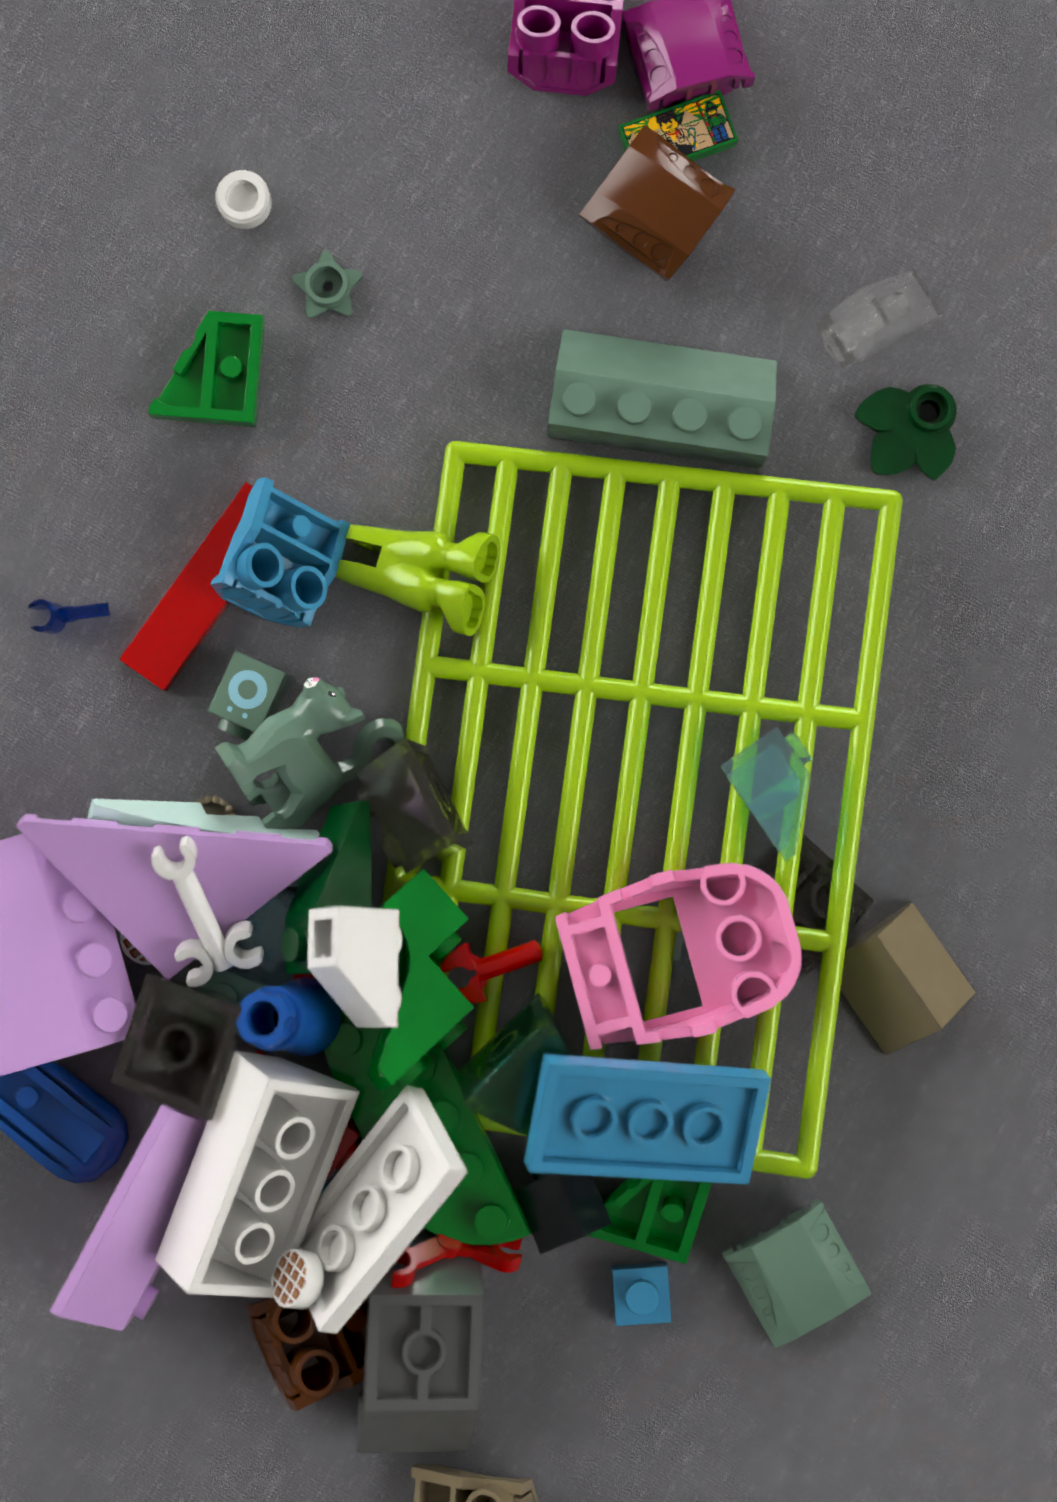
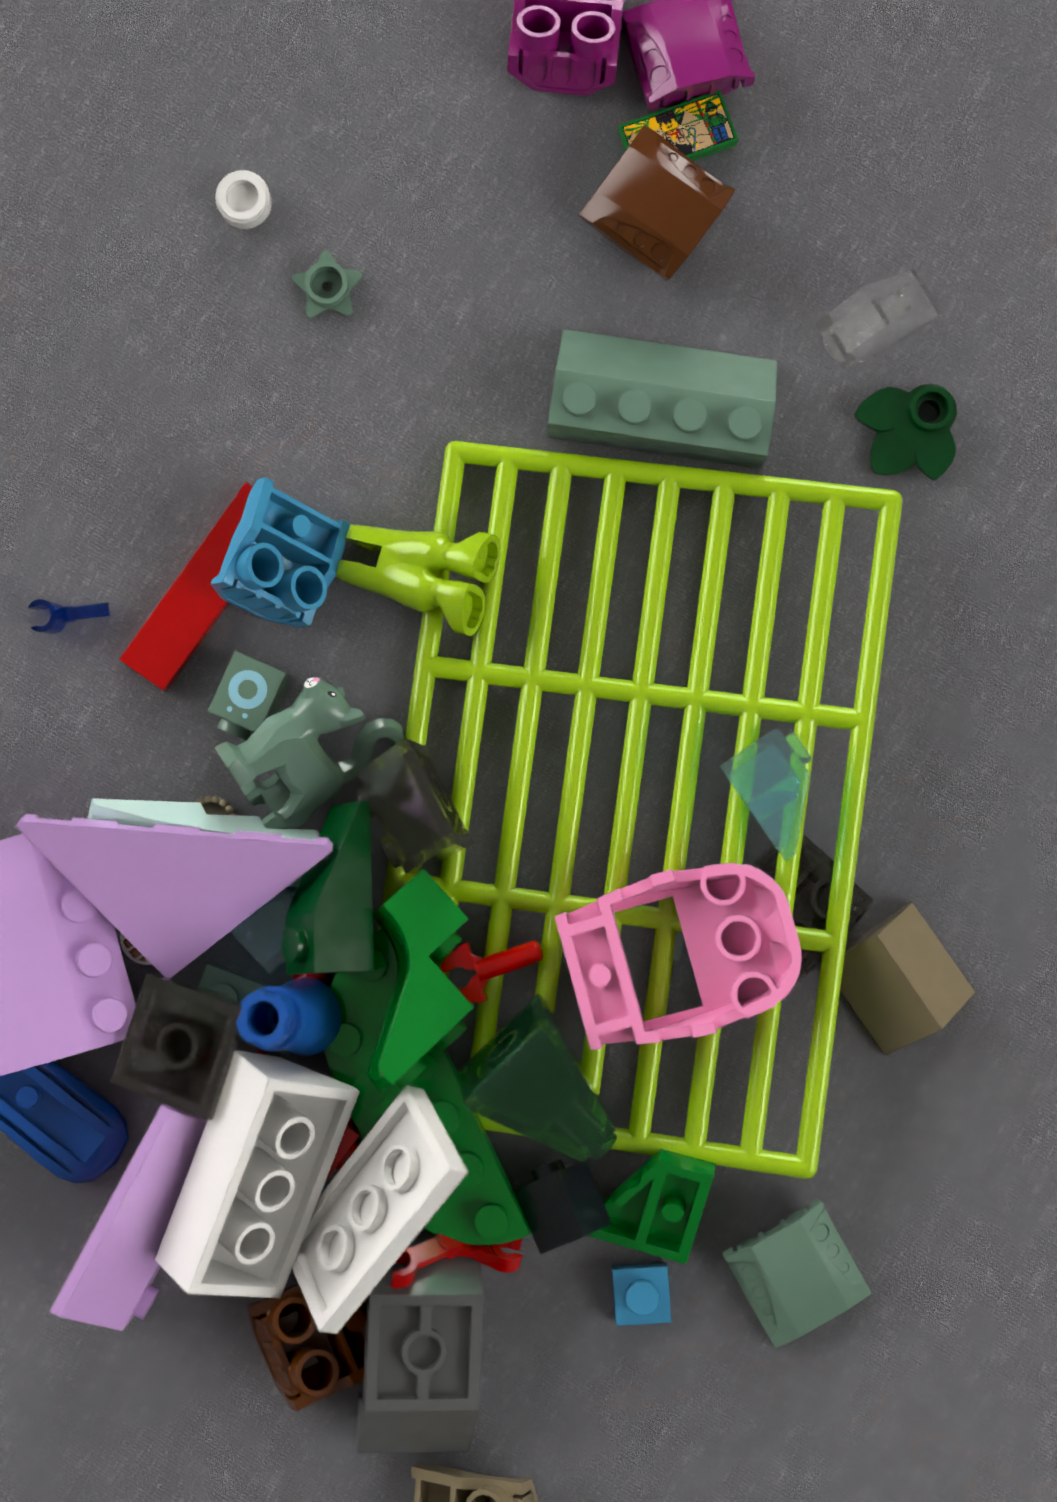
green wing [148,310,265,427] -> none
white bar [151,836,264,987] -> none
white tile [271,1249,324,1310] -> none
white slope [308,906,402,1028] -> none
dark azure plate [524,1054,771,1184] -> none

